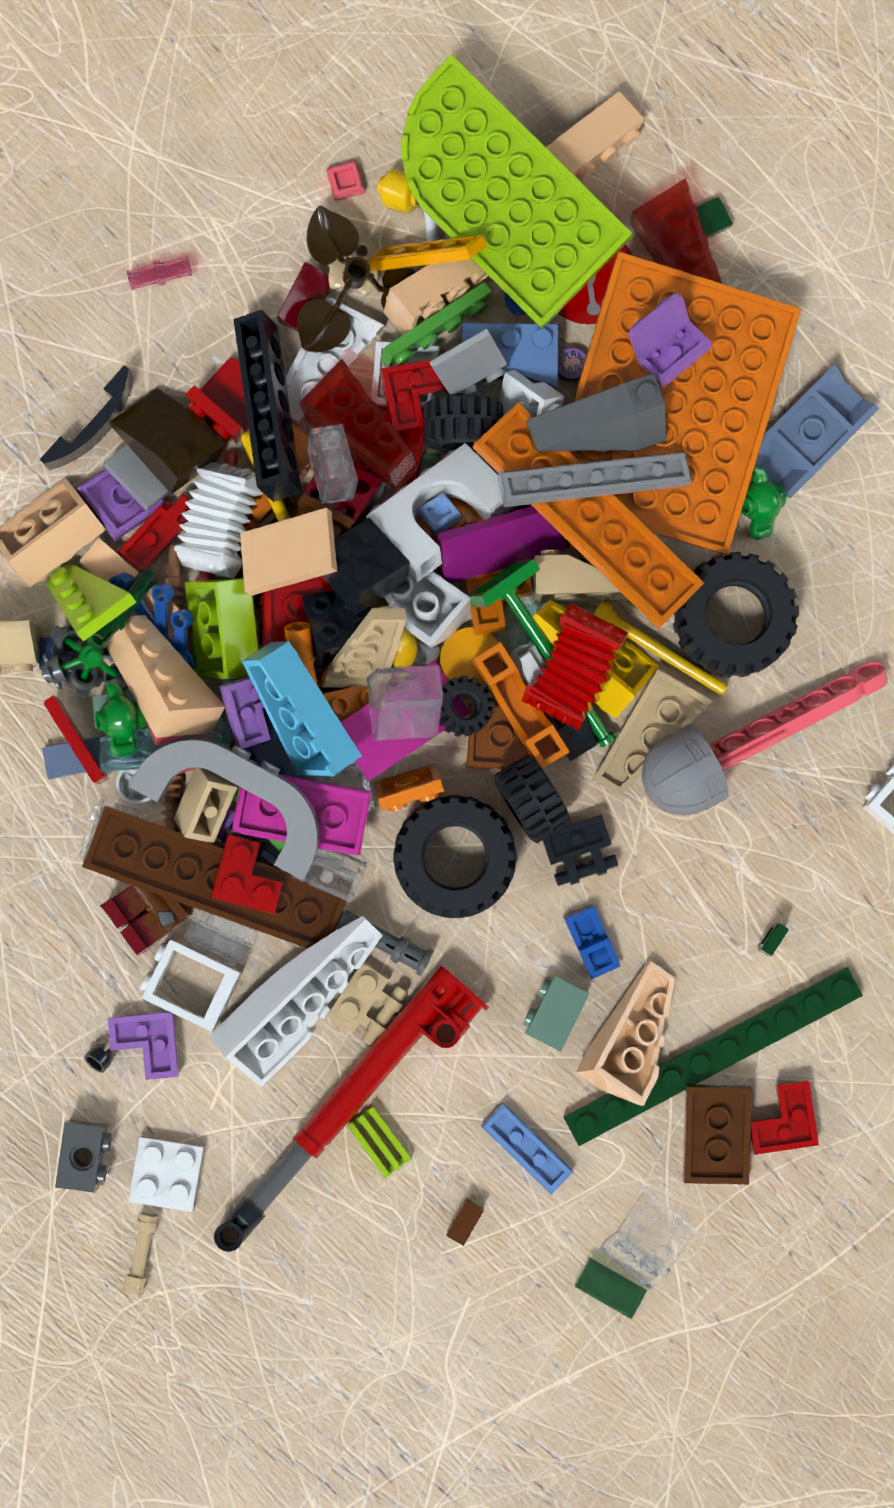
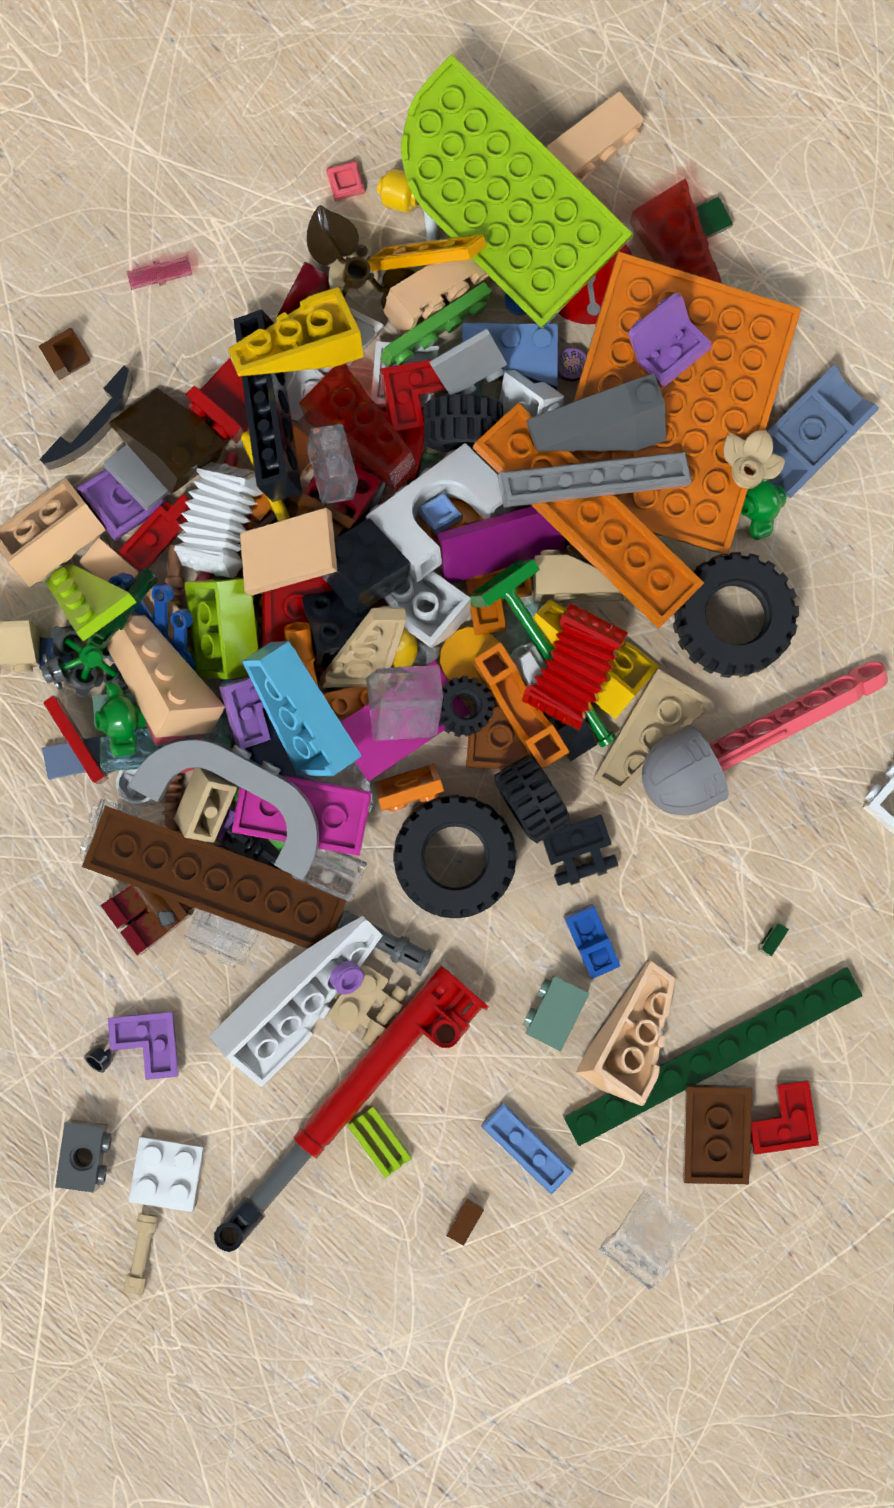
white window [140,939,243,1032] -> none
red plate [210,834,283,914] -> none
clear green tile [574,1257,647,1320] -> none
yellow piece [593,600,728,695] -> none
none -> reddish brown panel [39,328,91,380]
none -> yellow wedge [228,287,364,376]
none -> medium lavender tile [330,961,364,994]
none -> tan plate [723,430,785,489]

